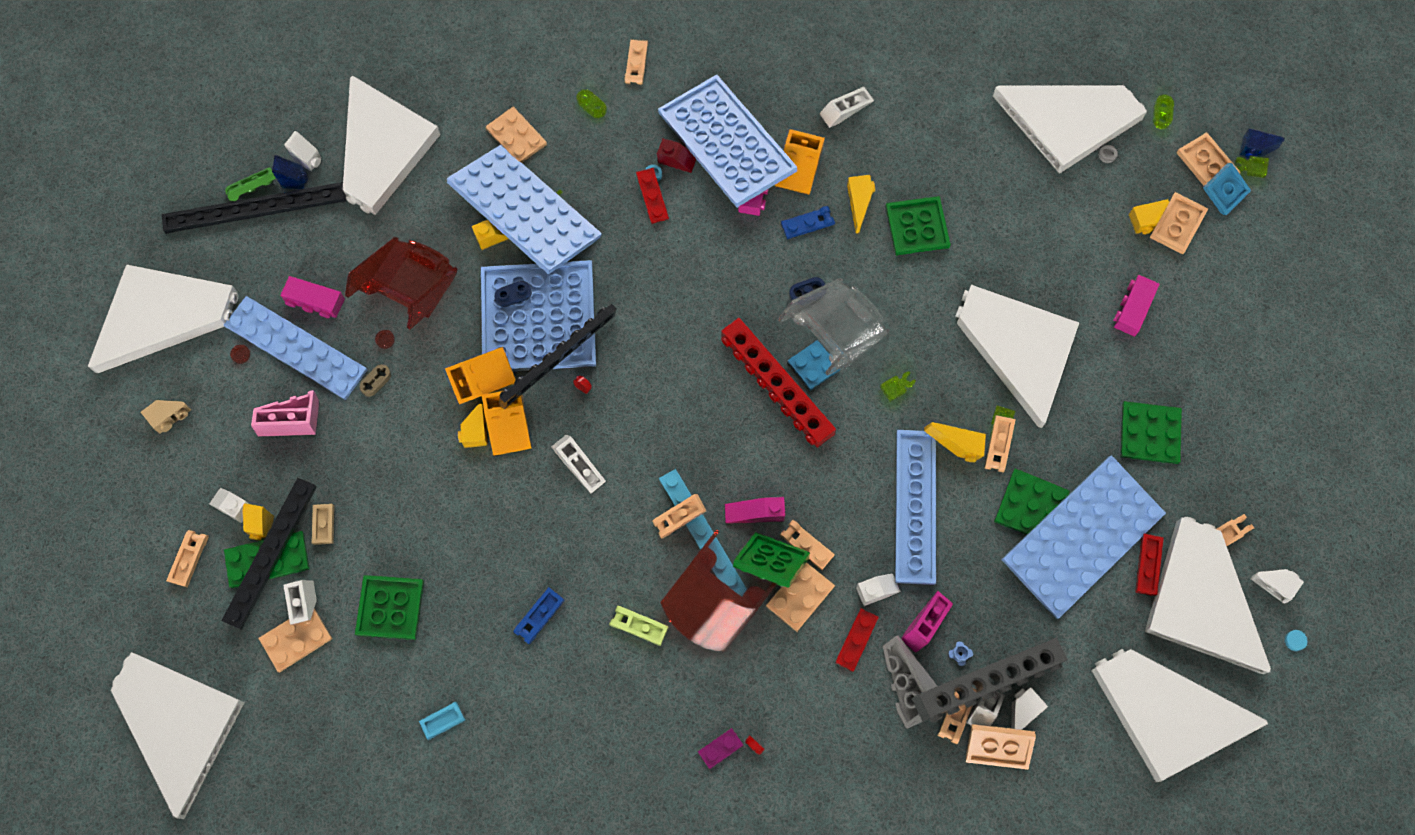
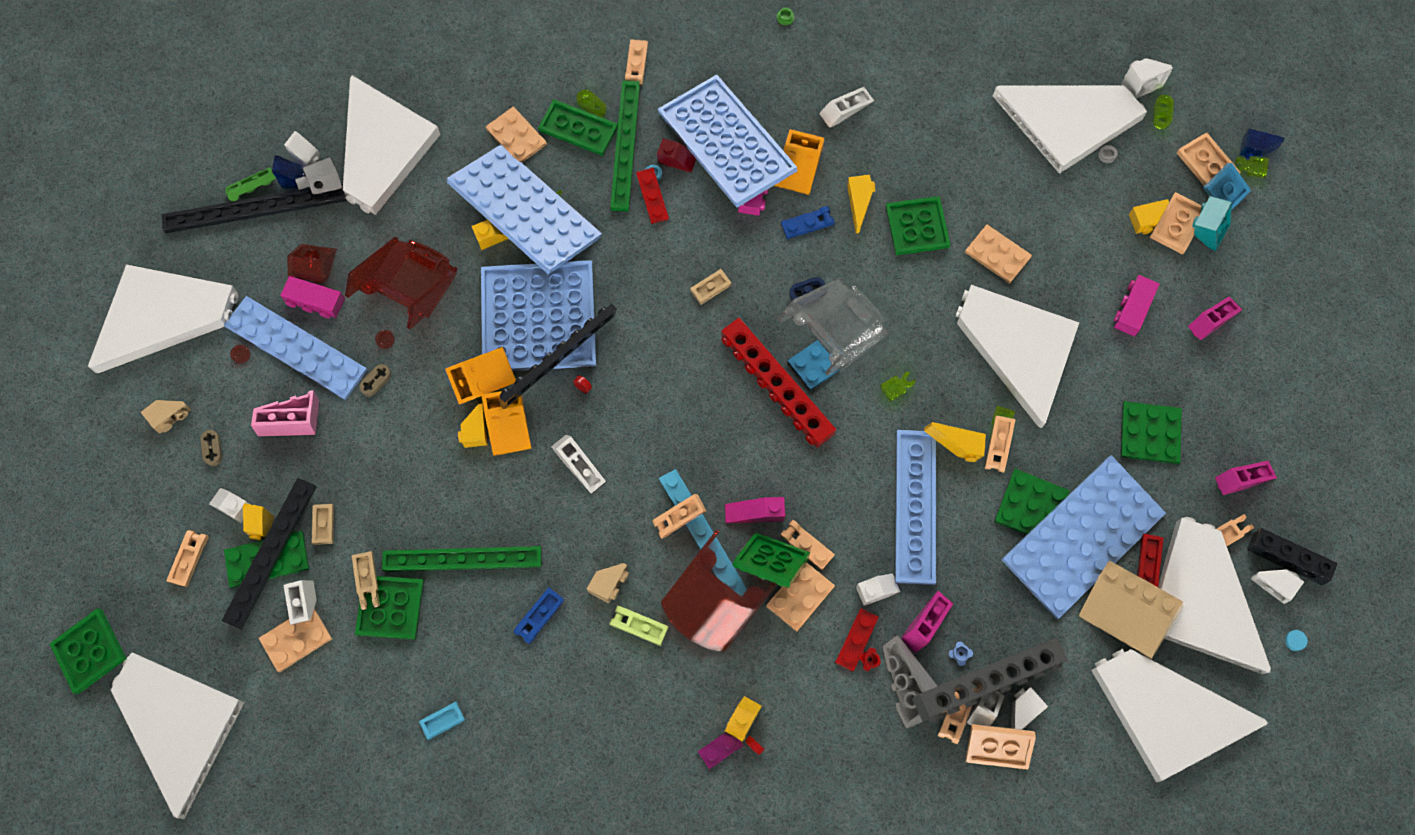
dark blue plate [495,281,532,307] -> none
none -> green plate [49,608,127,694]
none -> dark tan beam [201,430,222,466]
none -> clear red slope [287,244,337,283]
none -> light grey torso [295,158,342,194]
none -> tan hinge [352,551,380,610]
none -> green plate [382,546,542,572]
none -> green plate [538,99,618,156]
none -> tan slope [587,563,629,603]
none -> green plate [610,81,640,212]
none -> tan plate [690,269,731,305]
none -> yellow slope [725,696,762,741]
none -> bright green plate [777,8,794,25]
none -> red plate [858,647,881,671]
none -> light nougat plate [965,225,1032,284]
none -> tan slope [1079,561,1183,659]
none -> white slope [1122,58,1173,99]
none -> dark pink slope [1188,296,1242,340]
none -> teal slope [1192,196,1232,252]
none -> dark pink slope [1215,461,1277,495]
none -> black brick [1247,528,1338,585]

